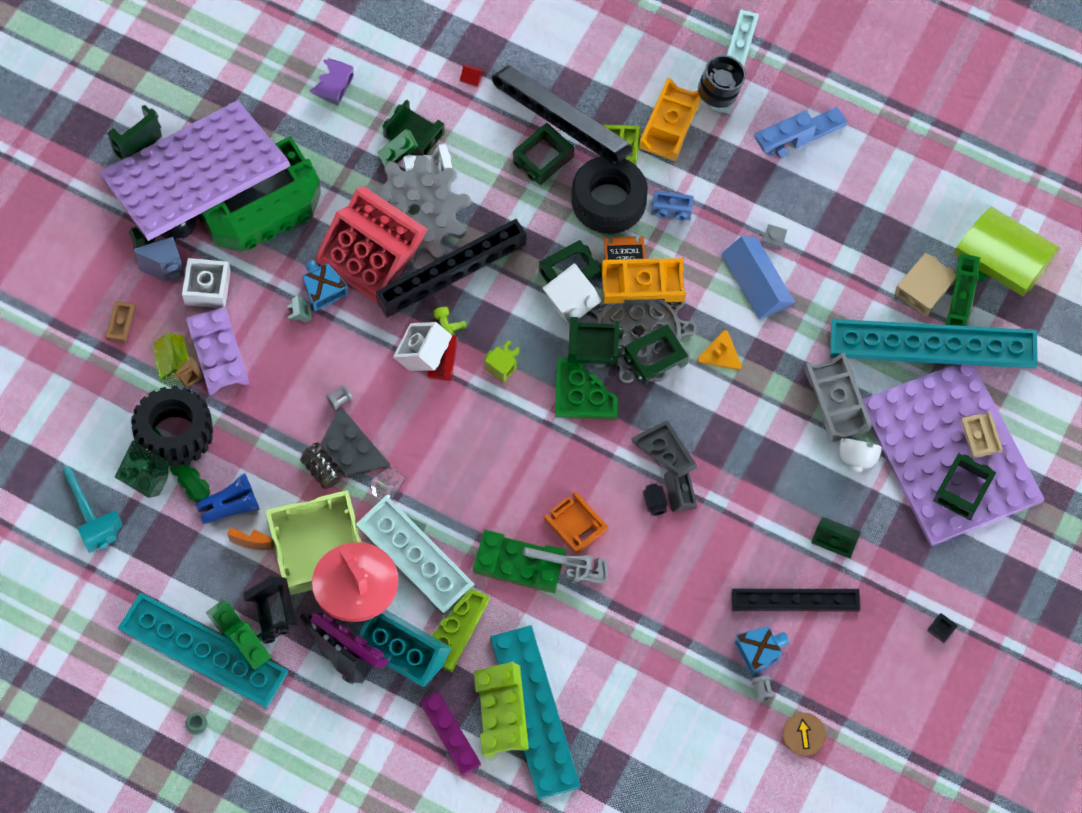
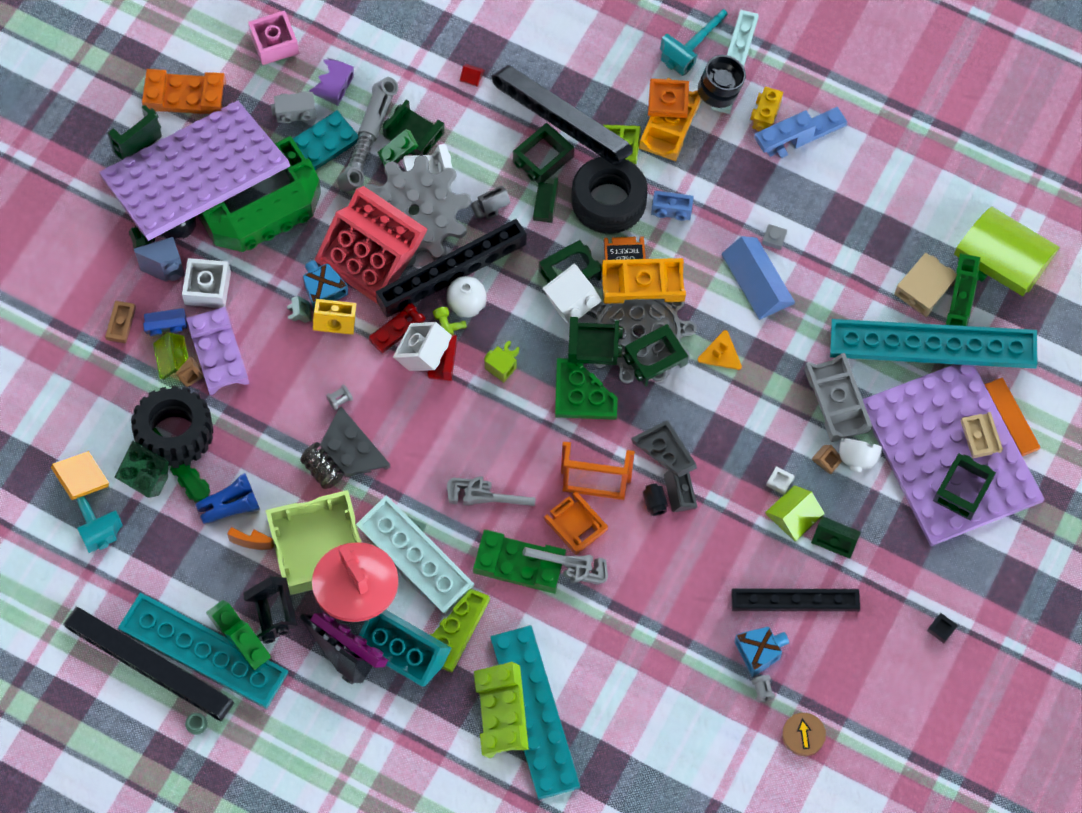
clear slope [371,467,407,500] -> none
magenta plate [419,691,481,777] -> none
none -> light orange tile [51,451,109,500]
none -> black beam [63,607,234,721]
none -> orange piece [142,69,226,114]
none -> blue bracket [143,308,187,336]
none -> bright pink brick [248,10,299,65]
none -> light grey brick [271,91,316,123]
none -> teal plate [293,110,359,170]
none -> yellow brick [313,299,357,335]
none -> light grey piece [337,77,398,192]
none -> red plate [369,303,426,354]
none -> white cylinder [446,276,487,318]
none -> light grey piece [447,476,536,506]
none -> flat silver piece [470,186,511,219]
none -> dark green panel [533,177,558,223]
none -> orange piece [561,441,635,500]
none -> orange tile [648,78,689,118]
none -> teal piece [660,9,728,76]
none -> yellow brick [750,86,784,132]
none -> lime slope [765,485,825,542]
none -> white tile [766,466,795,495]
none -> medium nougat slope [812,445,842,474]
none -> orange tile [984,377,1040,456]

